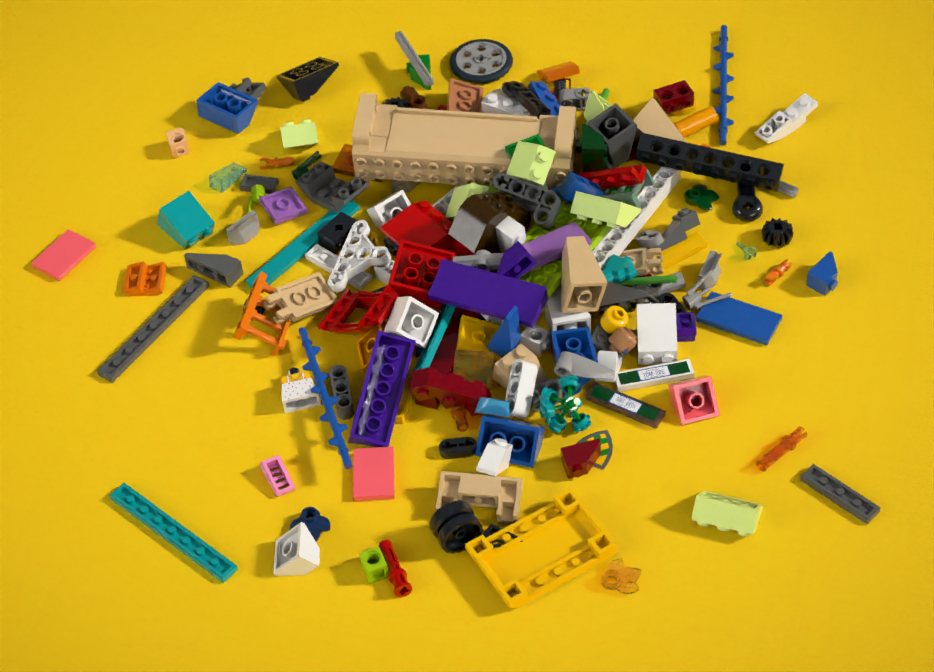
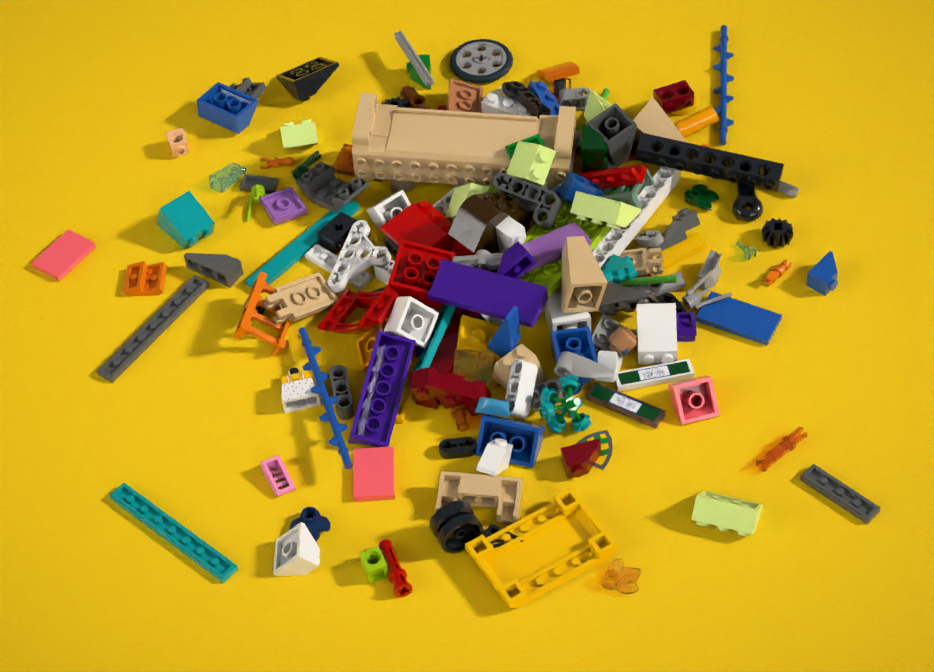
light grey slope [226,210,260,246] -> none
white brick [520,325,551,357] -> none
yellow head [600,305,629,334] -> none
white slope [755,93,818,143] -> none

